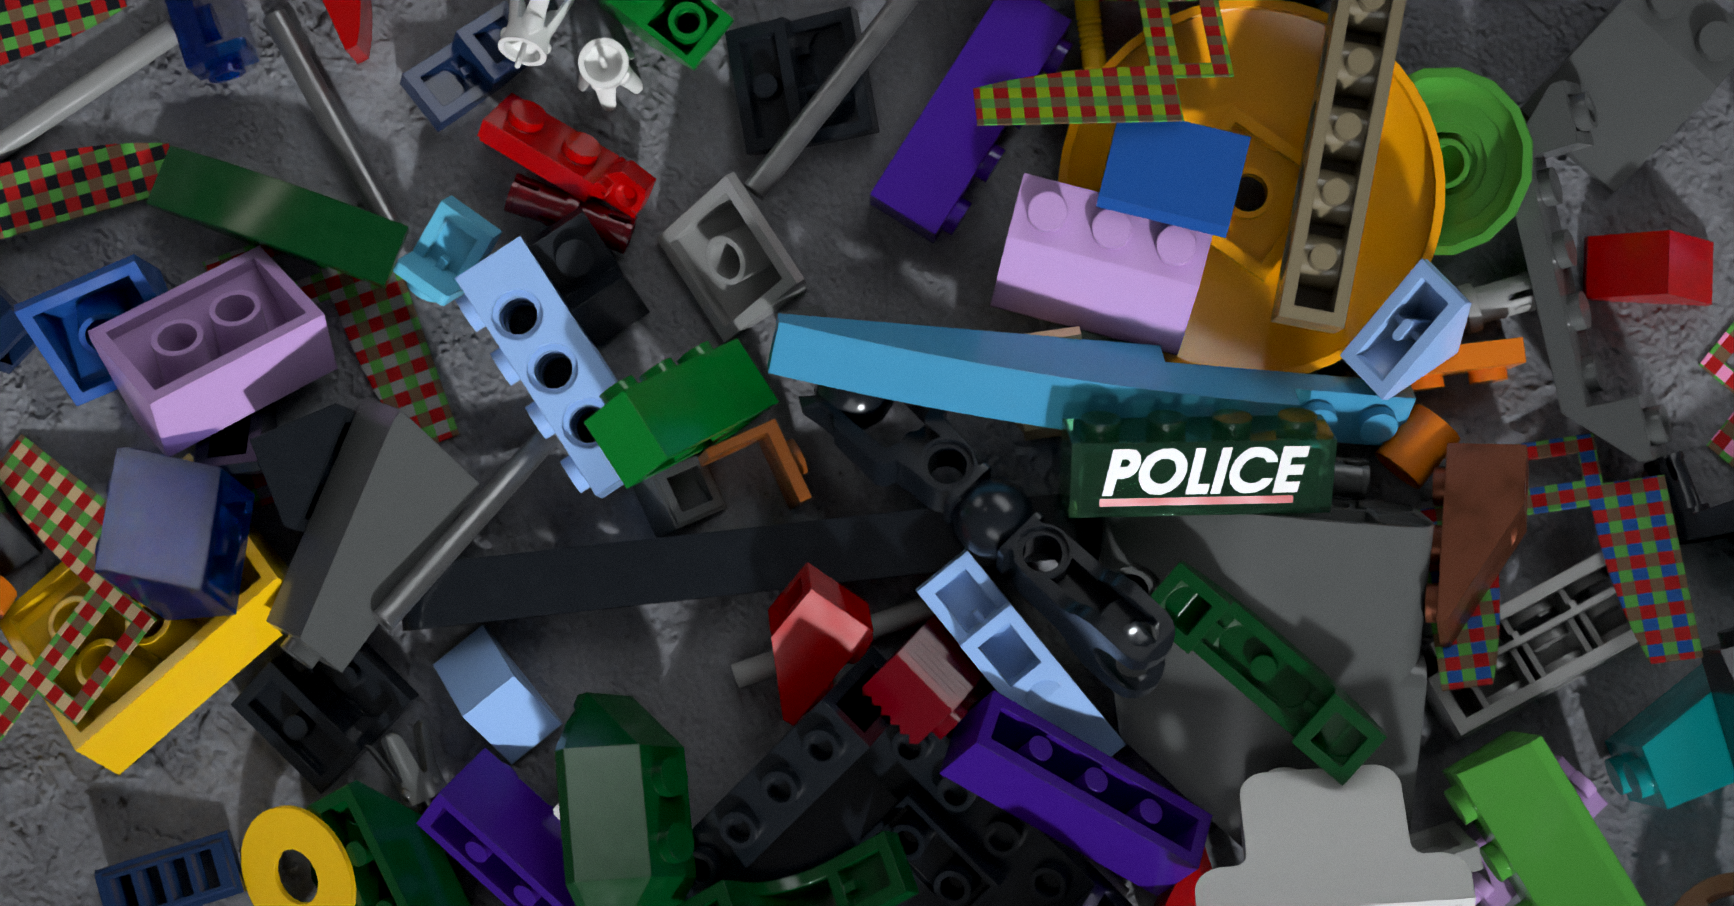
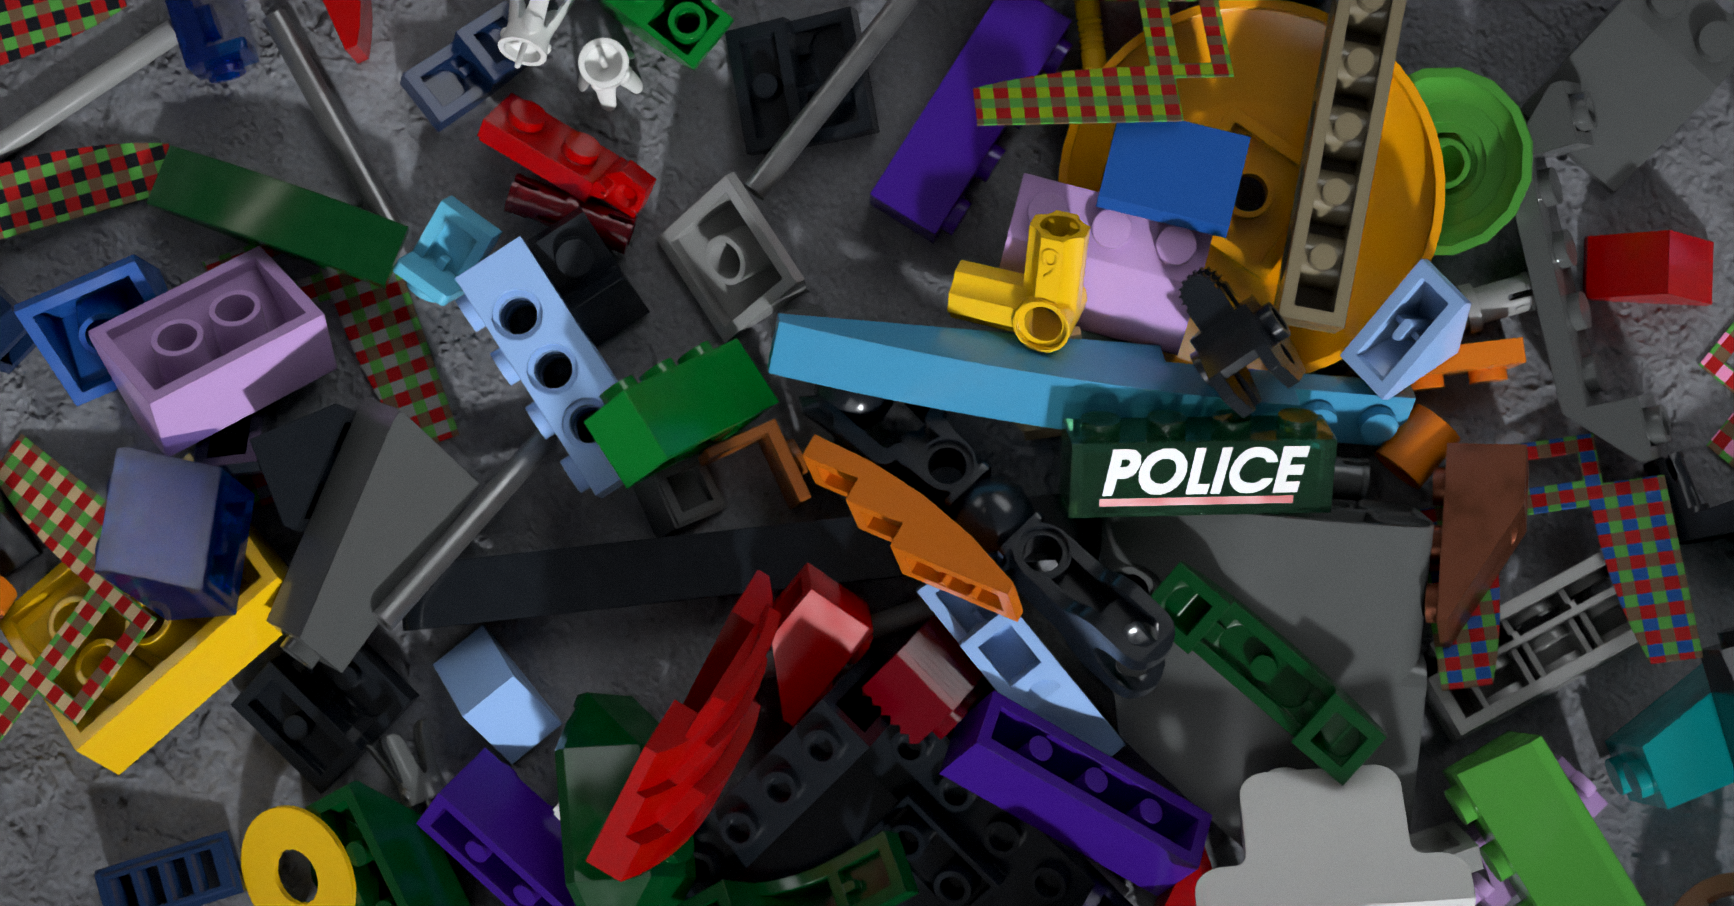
none -> red slope [586,570,781,882]
none -> orange slope [802,434,1023,622]
none -> yellow piece [947,210,1091,353]
none -> black hinge [1179,267,1306,418]

